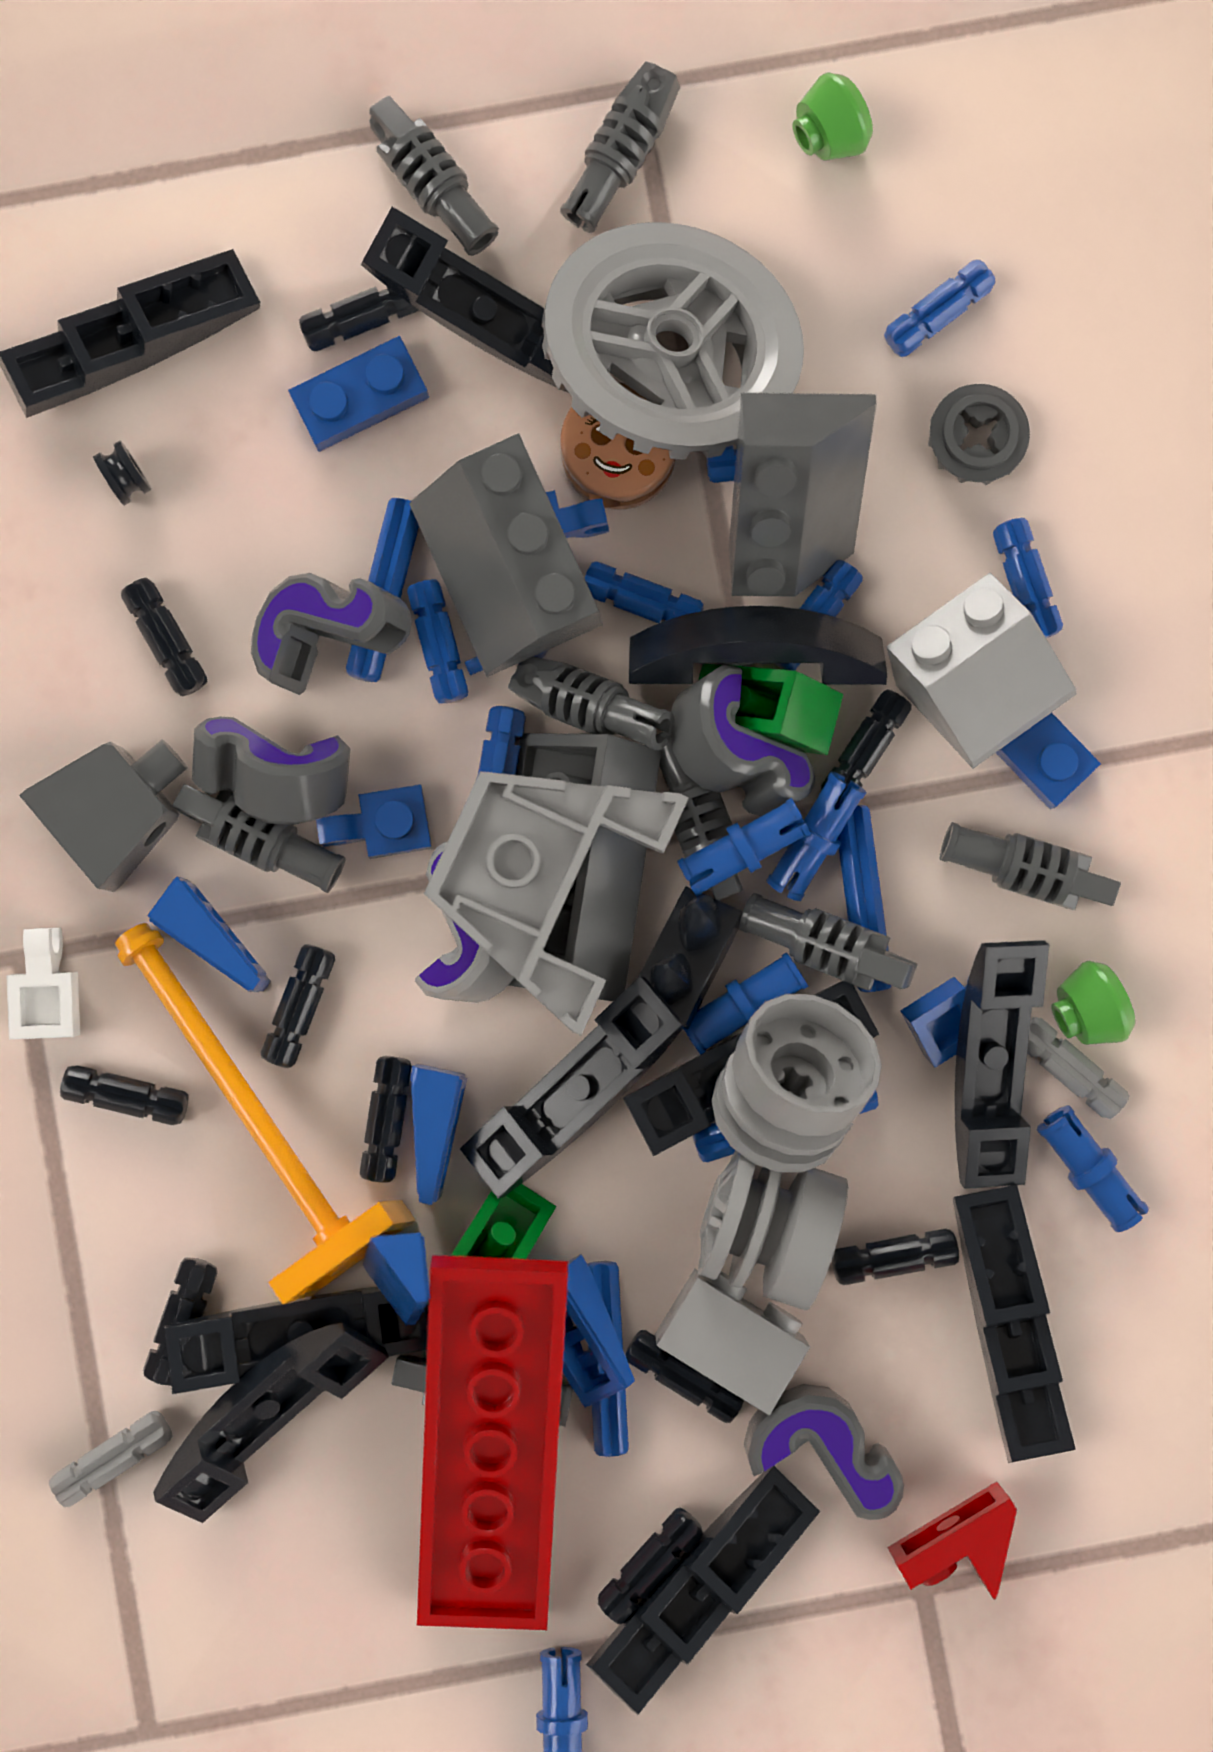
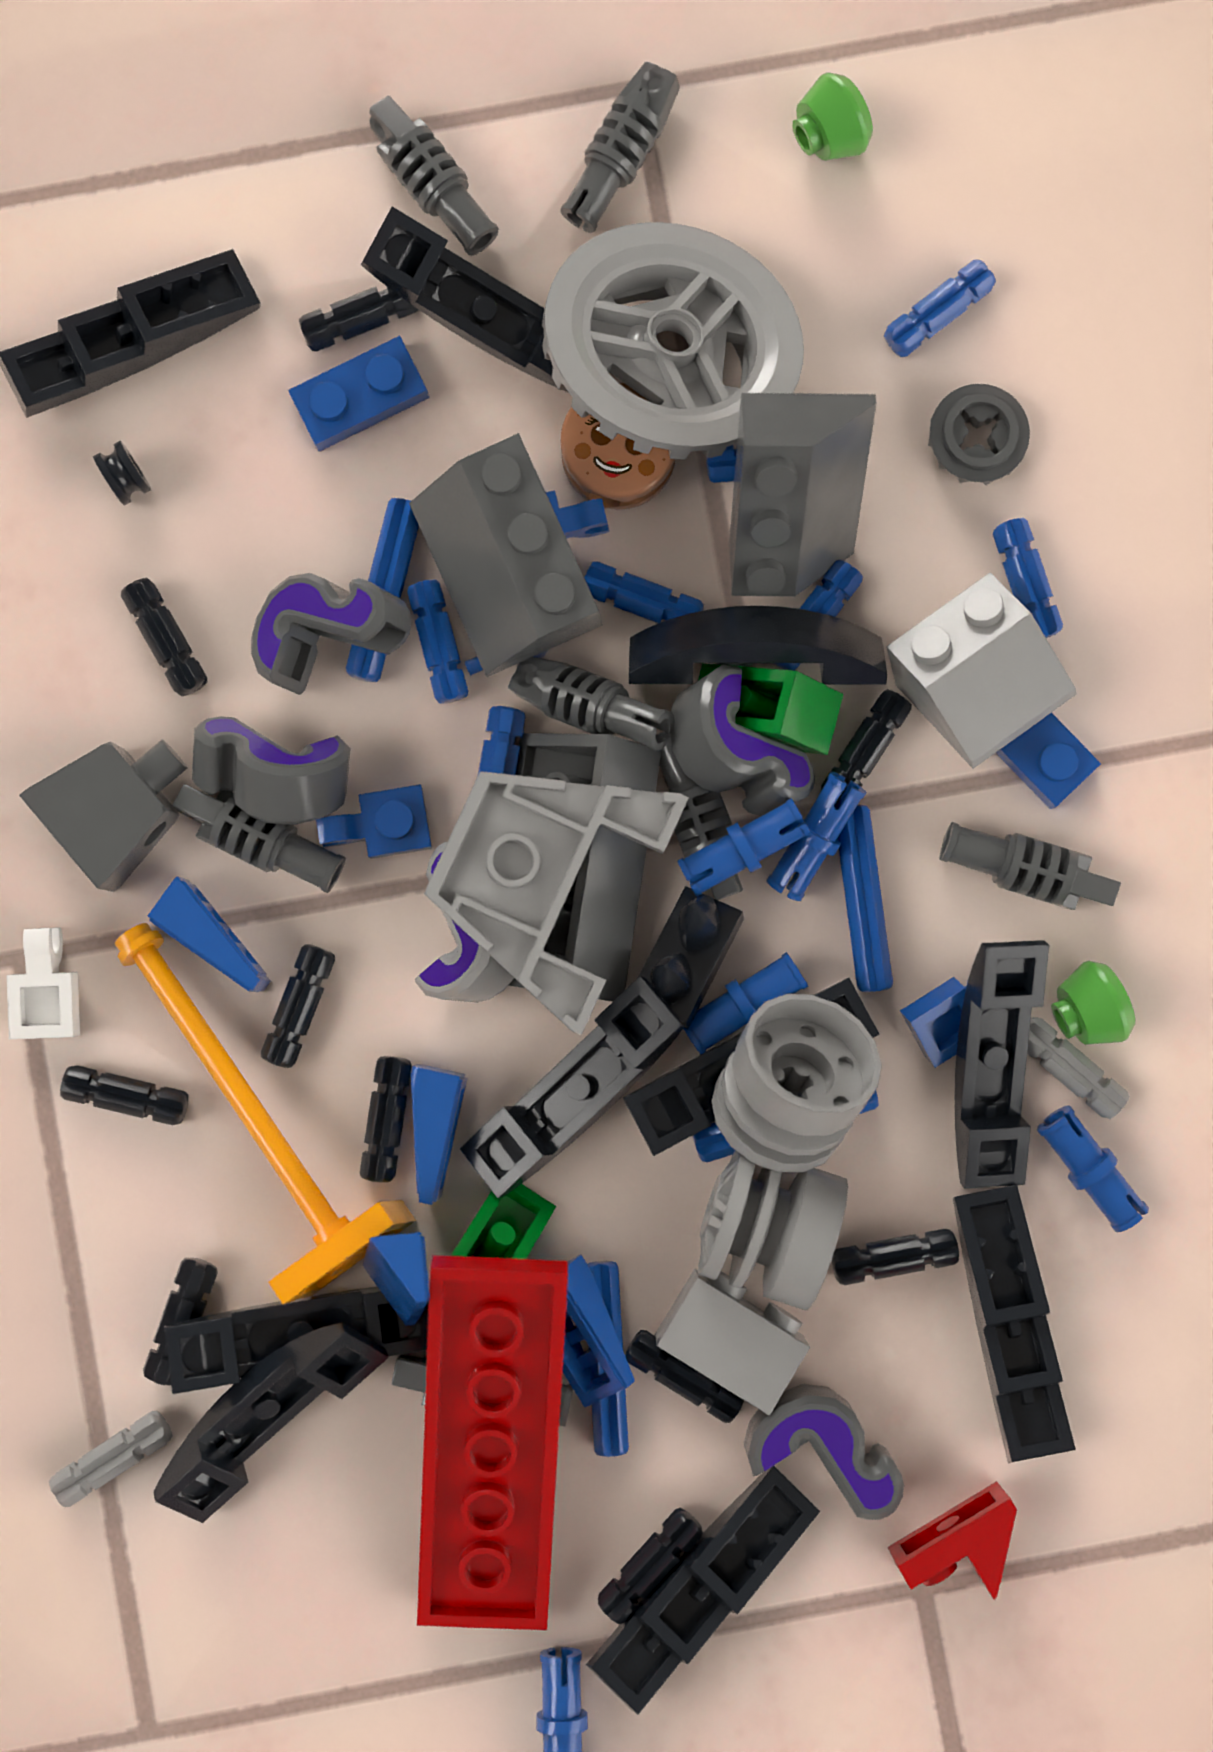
dark grey hinge [739,893,918,991] -> none

